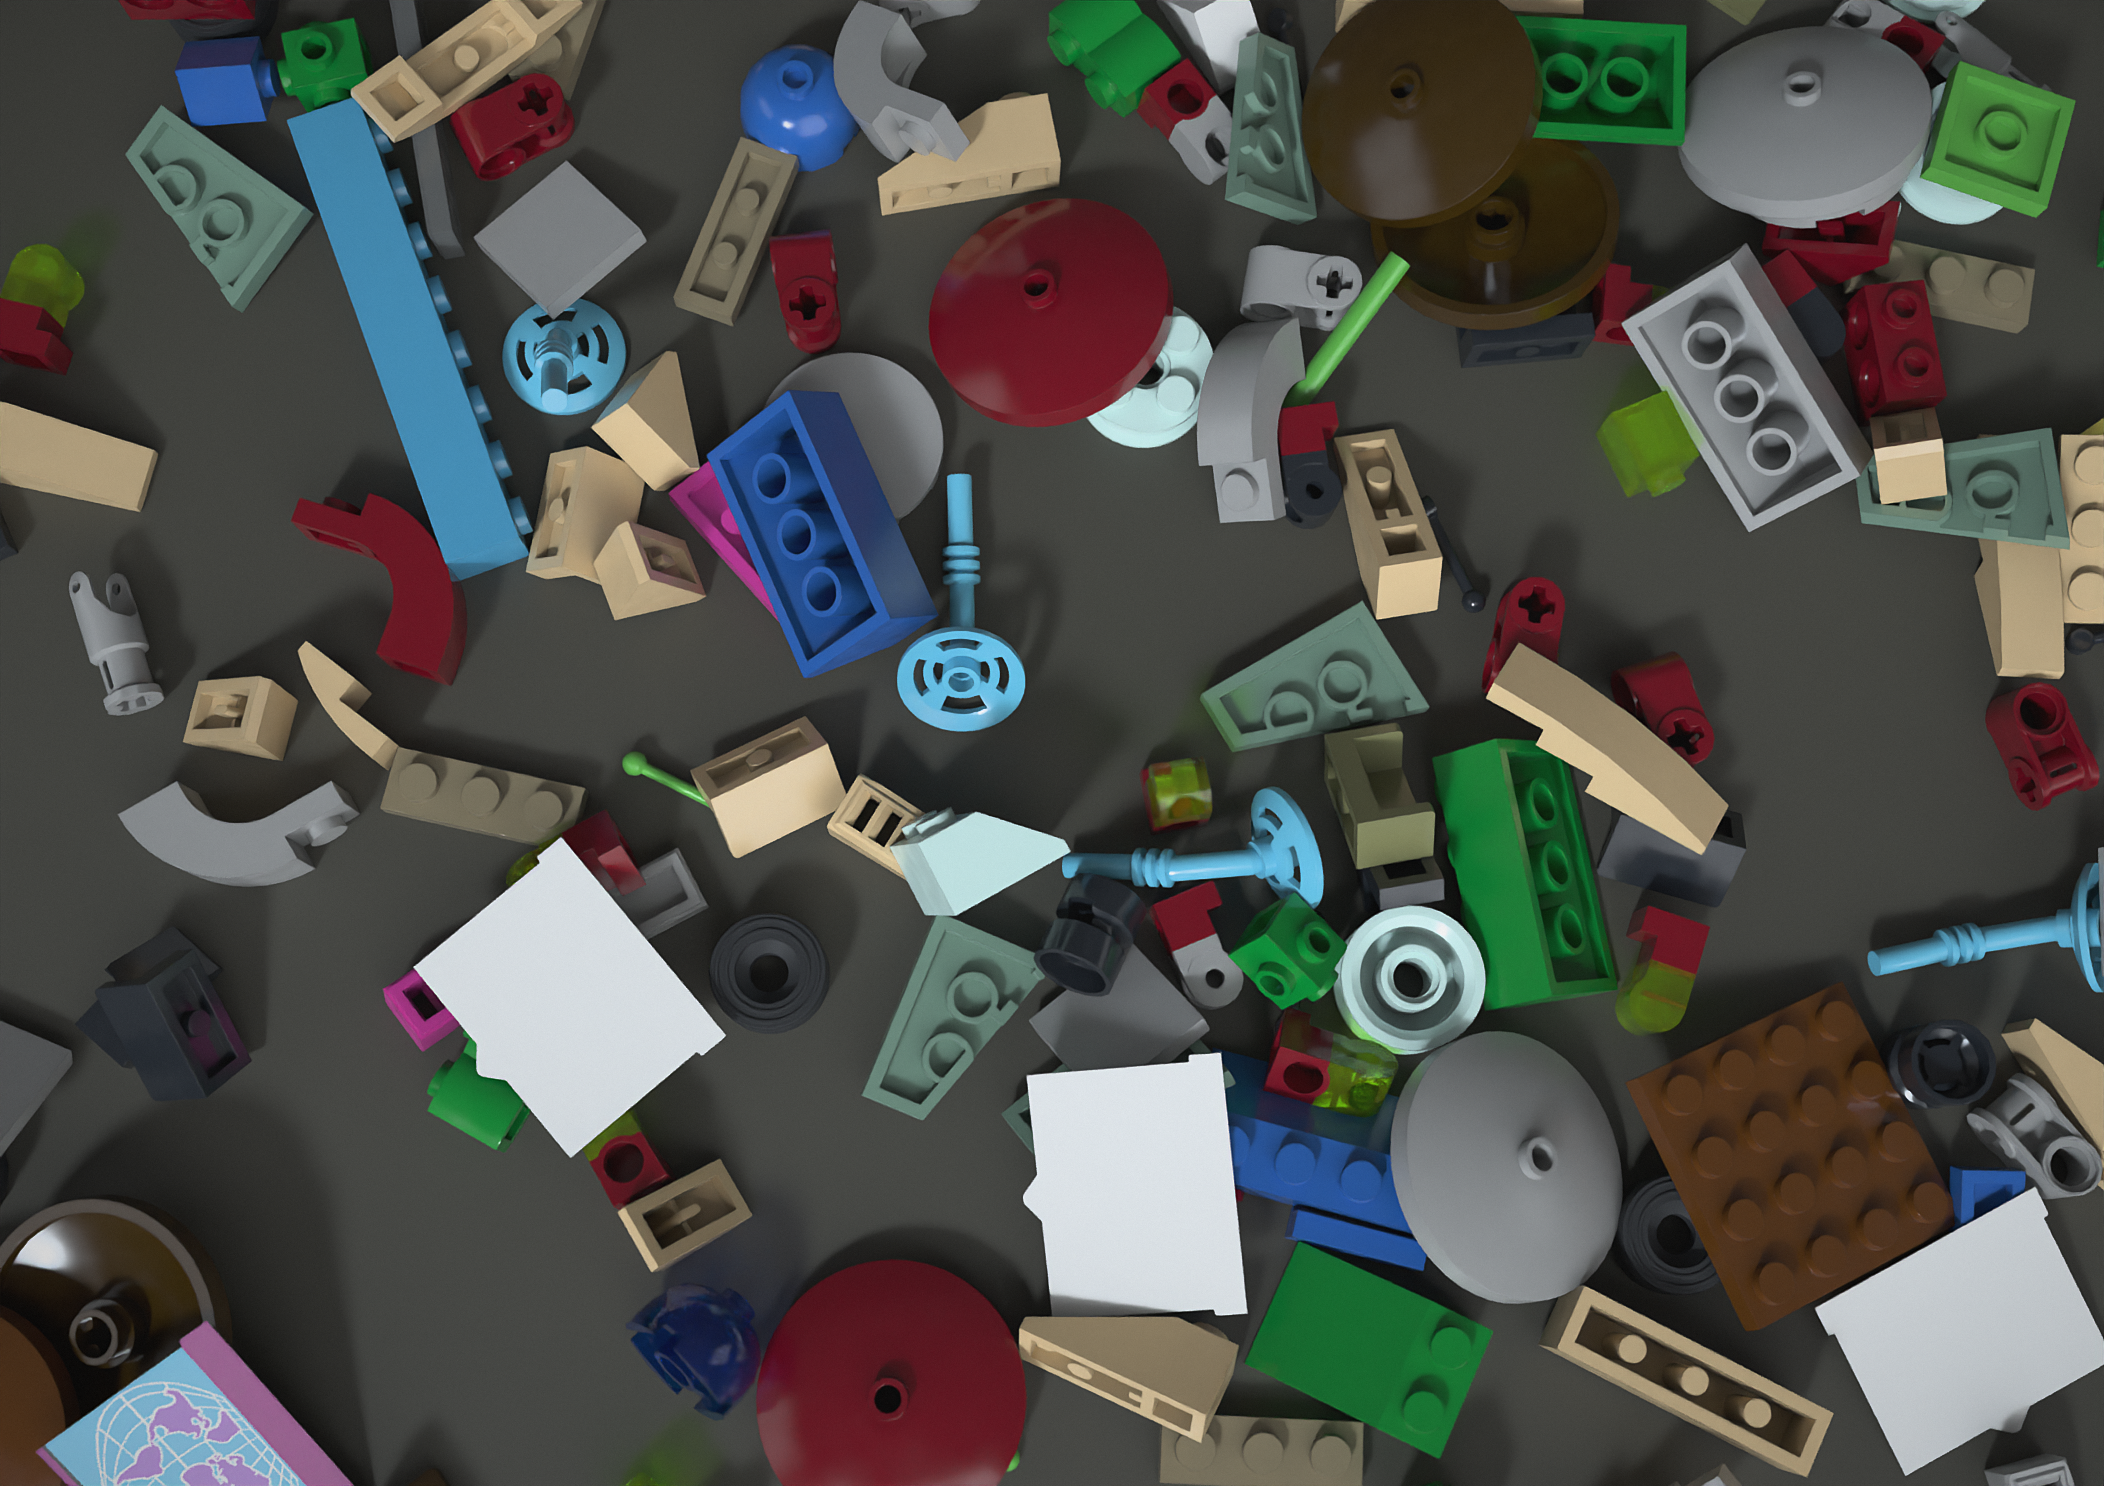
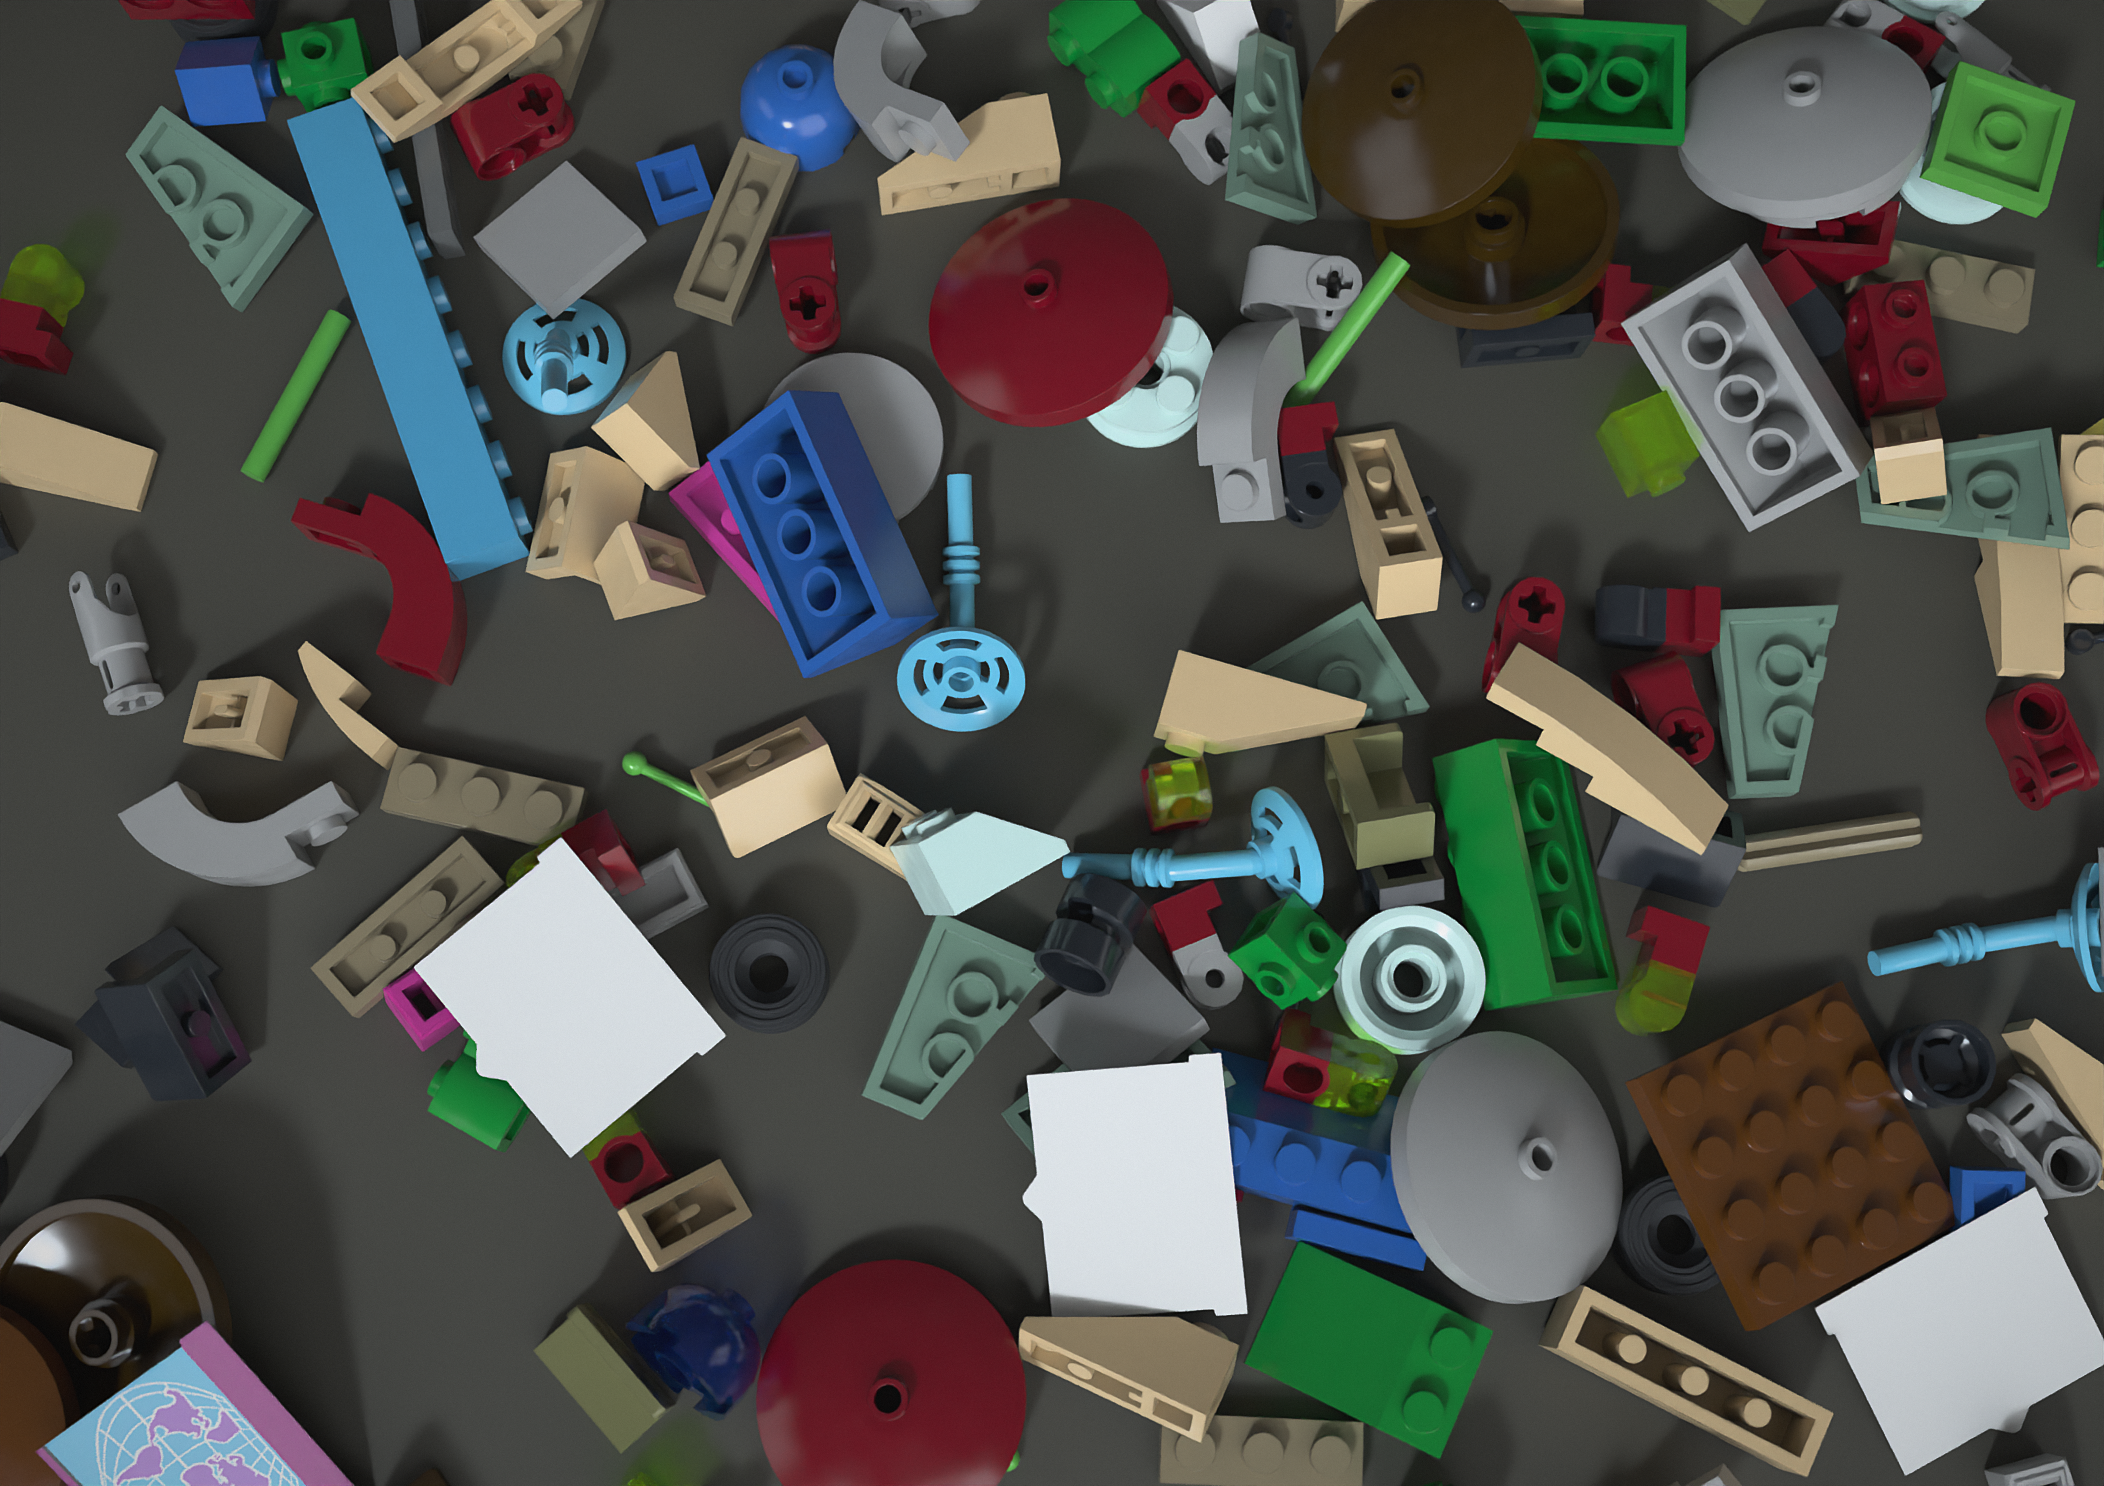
none -> bright green bar [240,309,351,482]
none -> dark tan plate [310,836,510,1019]
none -> olive panel [533,1303,676,1453]
none -> blue plate [636,144,714,226]
none -> tan slope [1153,650,1367,758]
none -> leg [1594,585,1721,658]
none -> sand green wing [1711,605,1839,799]
none -> dark tan axle [1738,811,1923,872]

